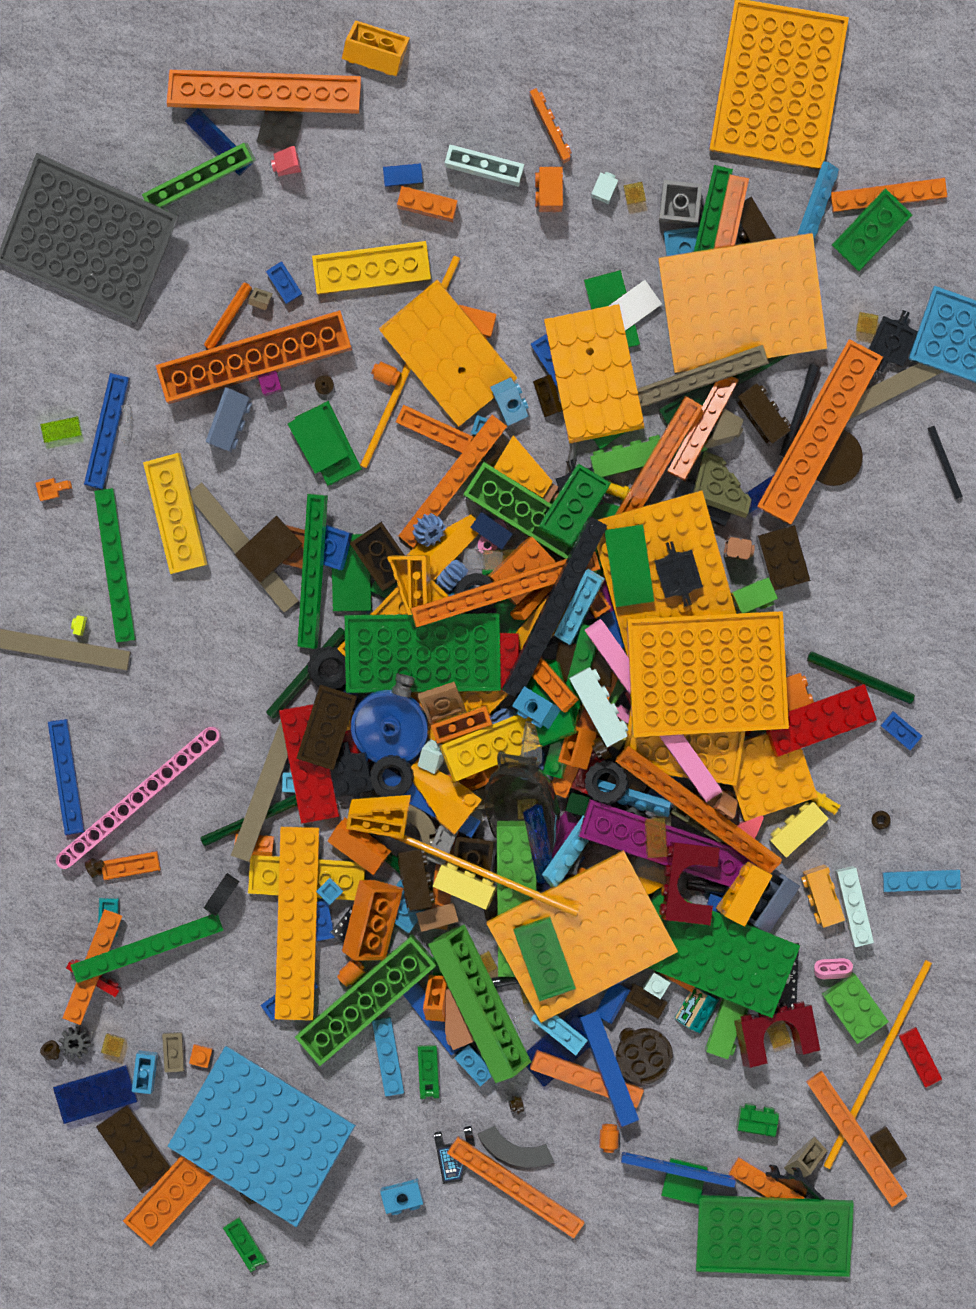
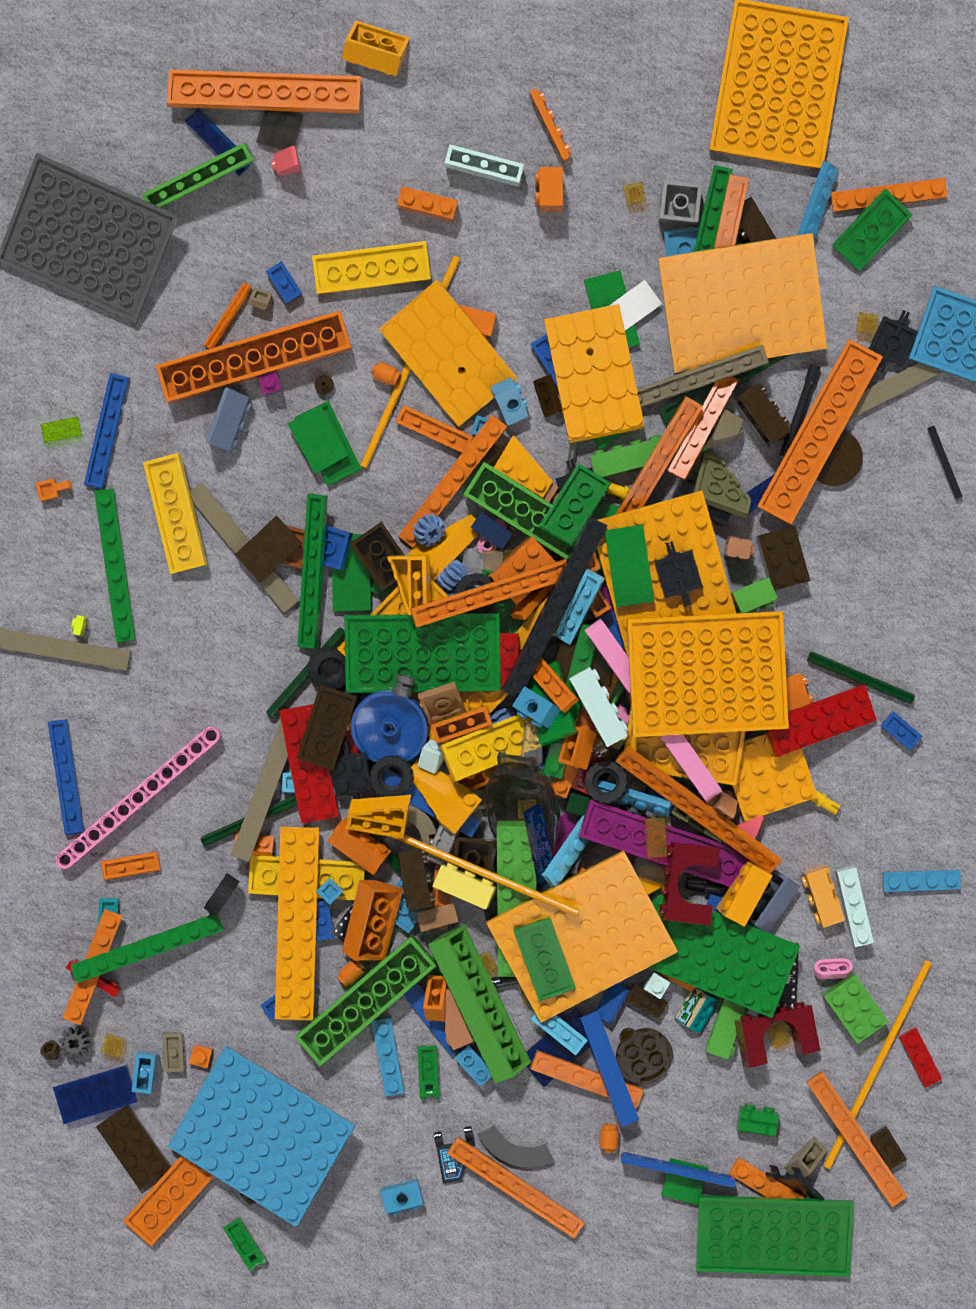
dark brown tile [85,858,105,878] -> none
blue tile [383,163,423,187] -> none
dark brown plate [509,1096,524,1115] -> none
light aqua brick [591,172,618,204] -> none
light yellow brick [769,801,828,858] -> none
dark brown plate [871,810,891,830] -> none

